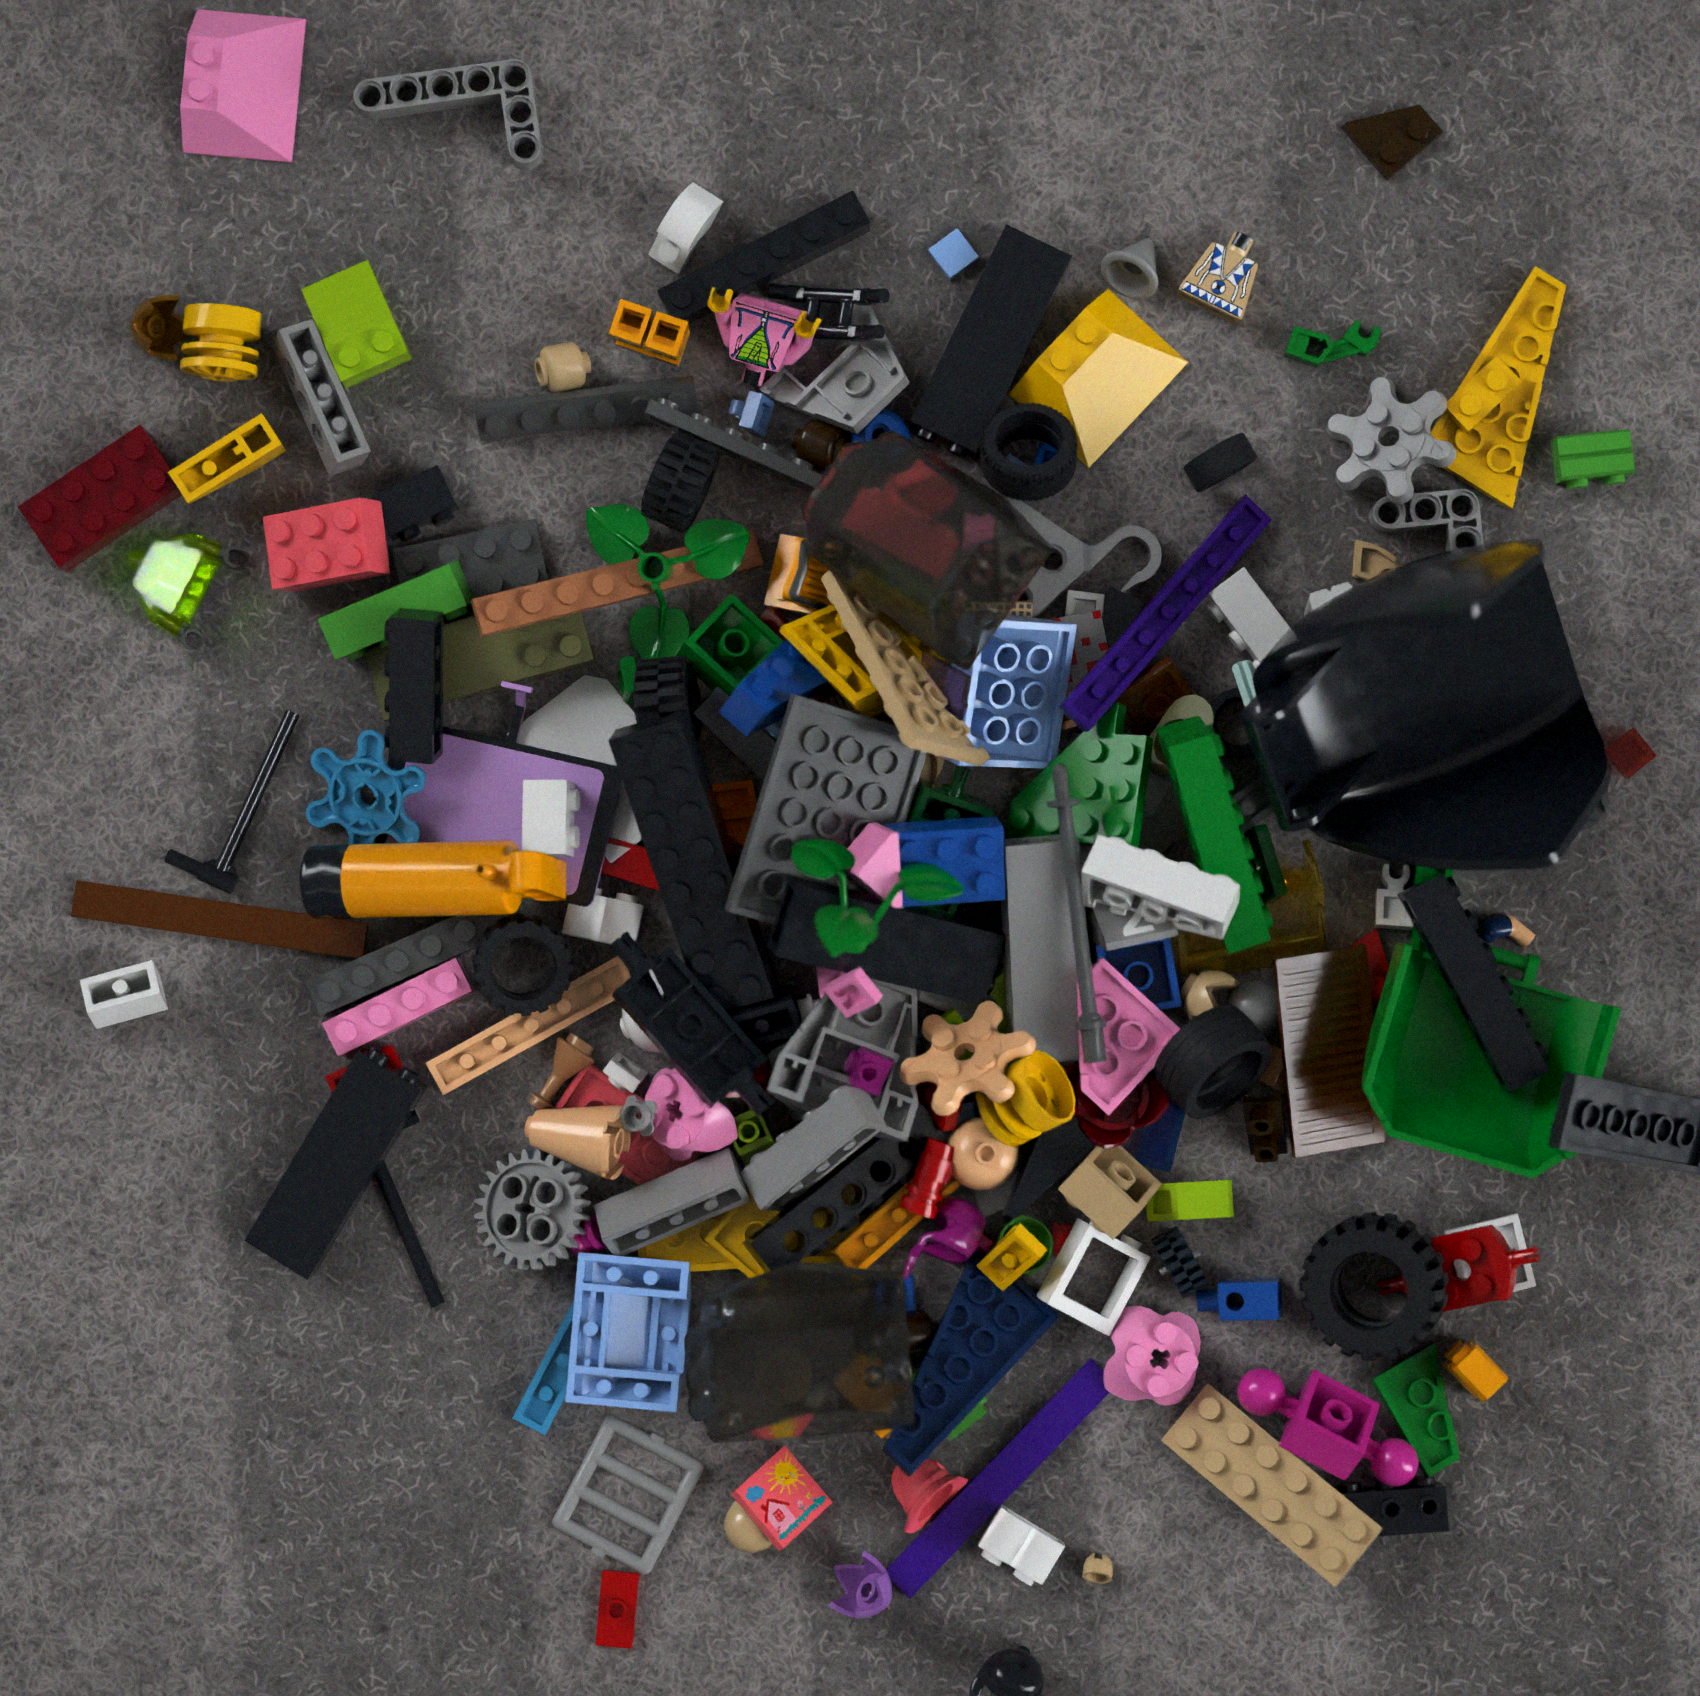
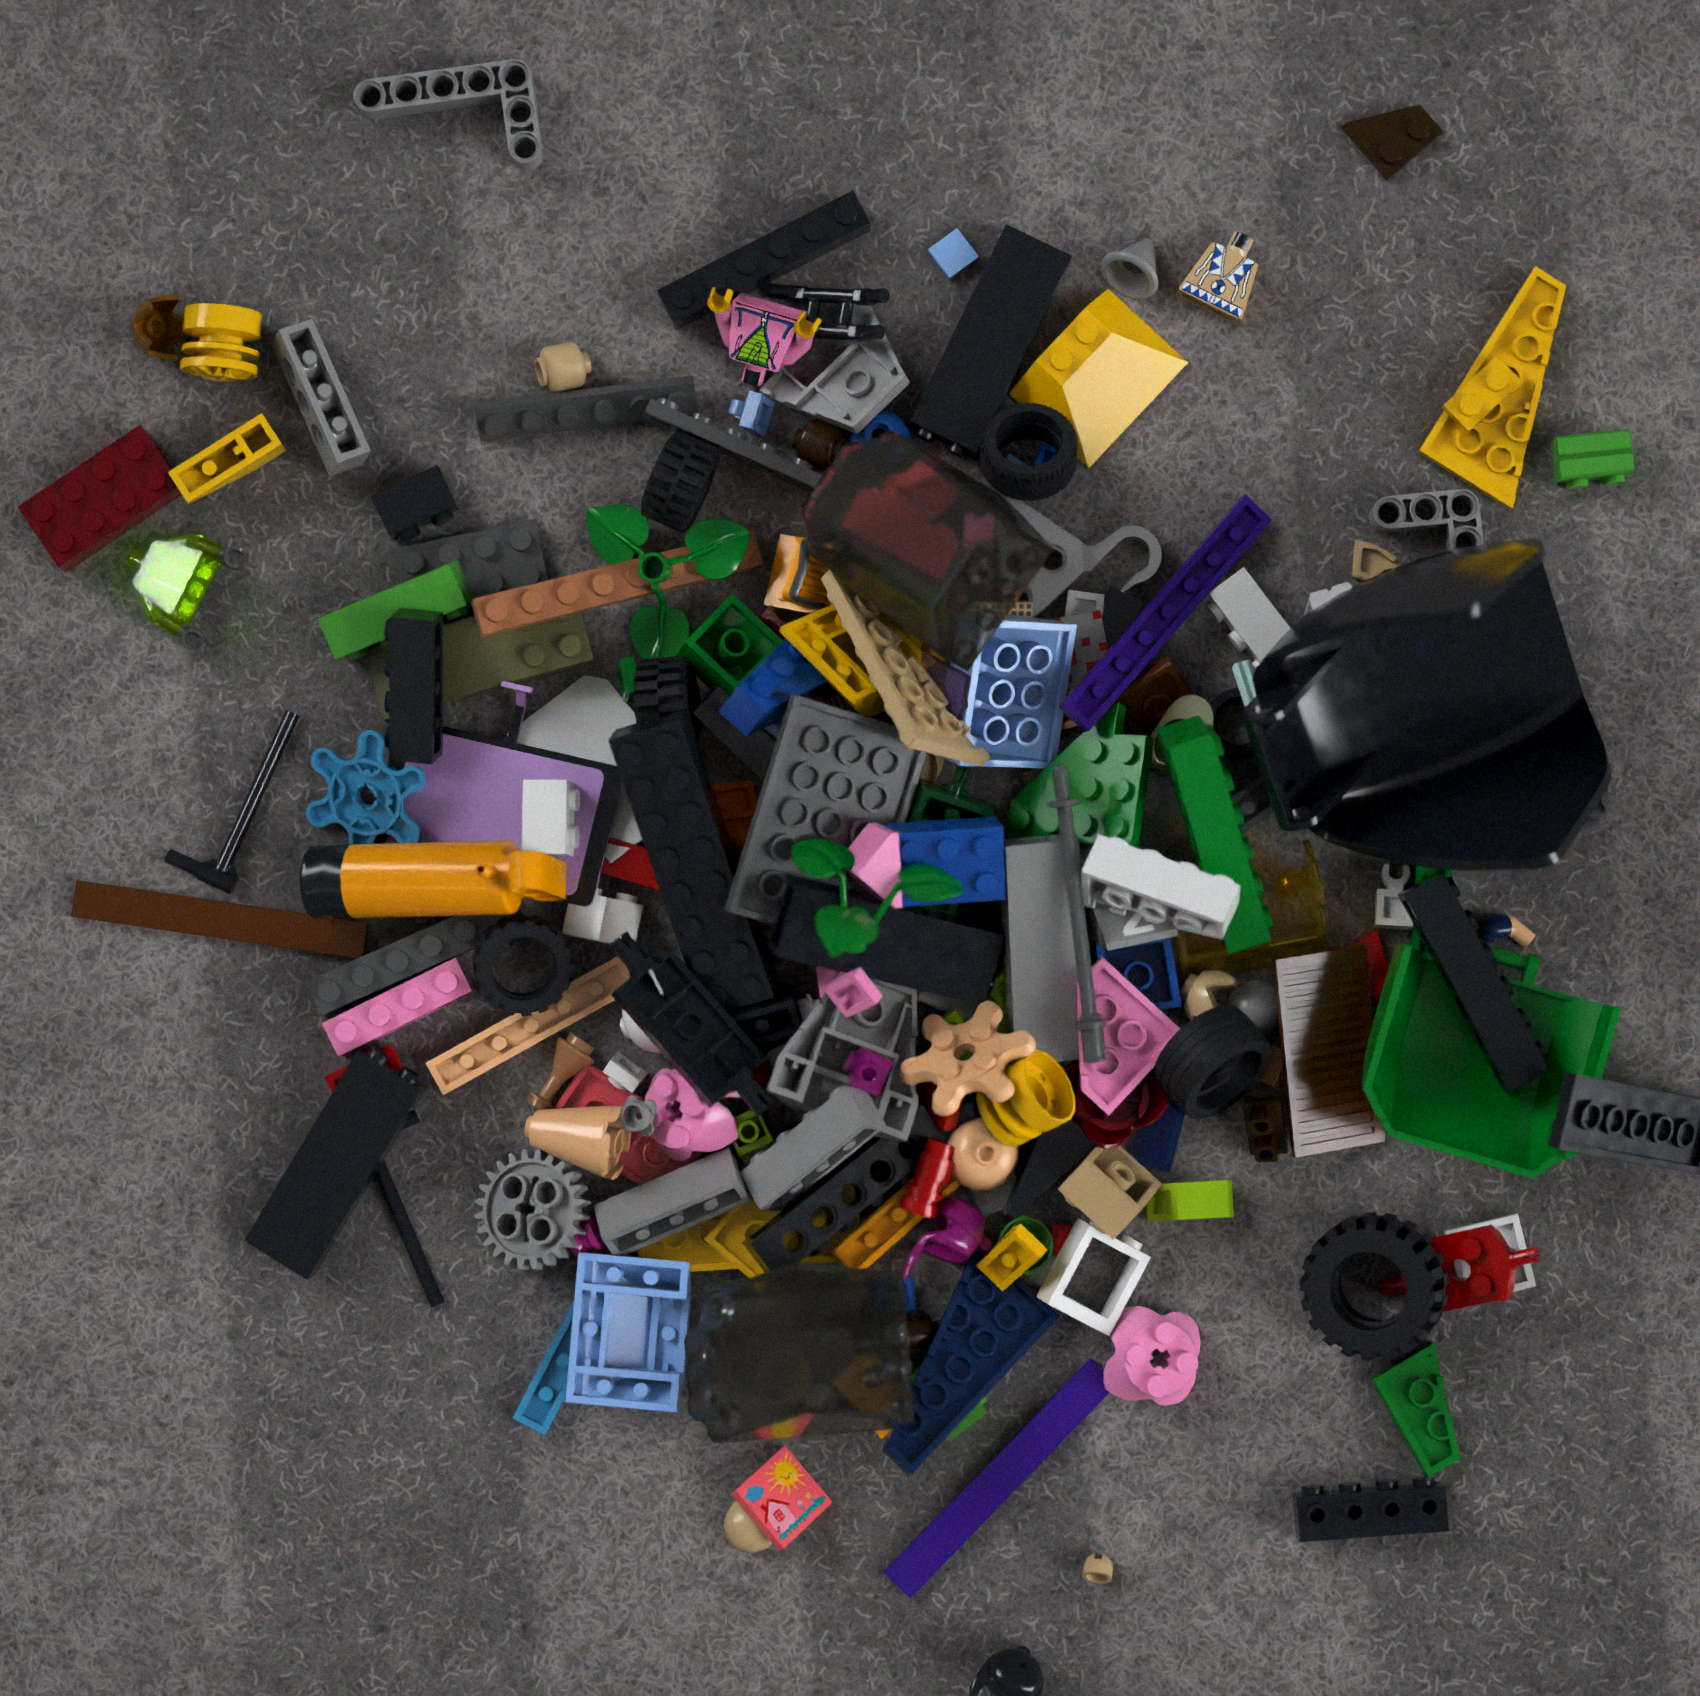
white brick [80,960,168,1029] -> none
bright pink slope [180,9,306,163] -> none
coral brick [263,497,390,592] -> none
lime slope [301,259,413,388] -> none
light grey bar [552,1415,704,1574] -> none
red plate [595,1569,640,1649] -> none
light orange hips [608,299,690,367] -> none
white brick [648,182,724,274] -> none
medium lavender piece [828,1550,892,1619] -> none
coral piece [891,1459,968,1533] -> none
white brick [978,1504,1065,1586] -> none
black wheel [1151,1226,1209,1299] -> none
tan plate [1161,1383,1383,1587] -> none
black tyre [1183,433,1257,492] -> none
blue torso [1197,1278,1283,1321] -> none
dark pink brick [1238,1368,1418,1486] -> none
dark green plate [1244,824,1288,905] -> none
green piece [1284,320,1382,368] -> none
light grey plate [1327,377,1456,504] -> none
light orange brick [1443,1340,1508,1402] -> none
clear red plate [1605,727,1657,780] -> none

